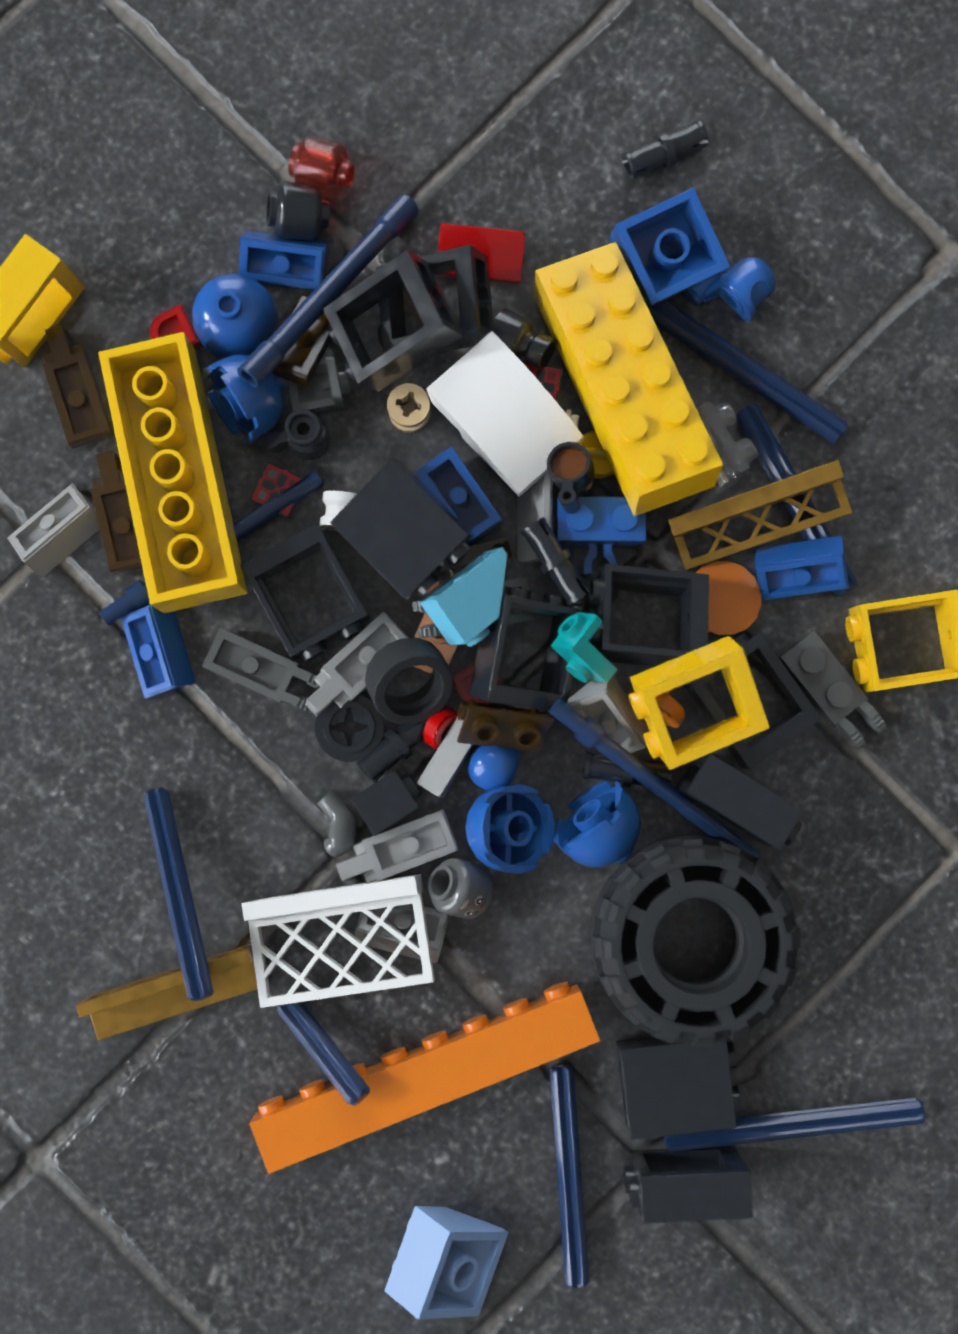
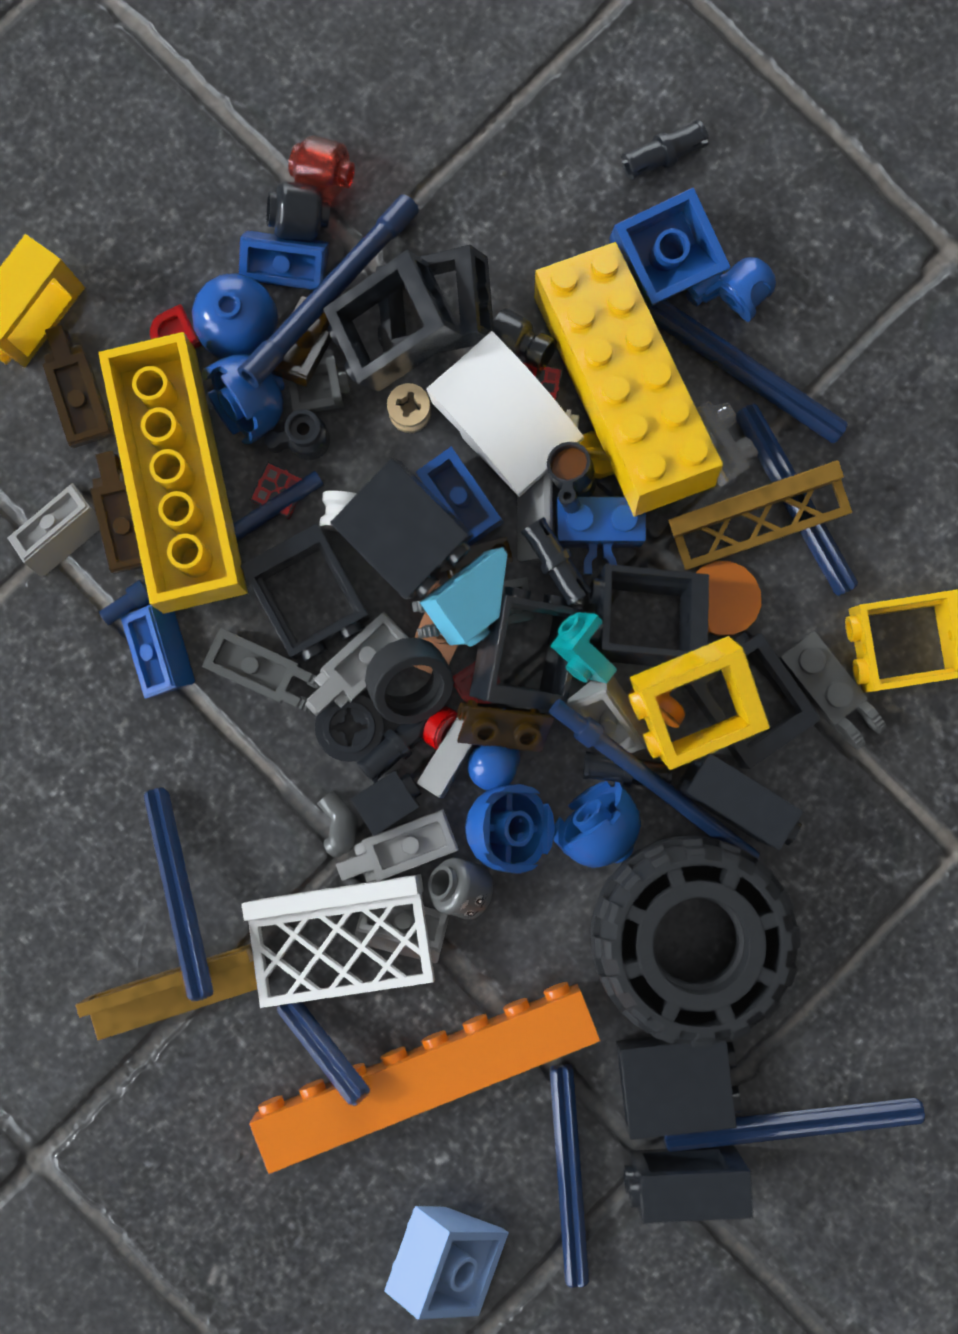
red slope [438,223,525,283] -> none
blue slope [755,536,849,601] -> none

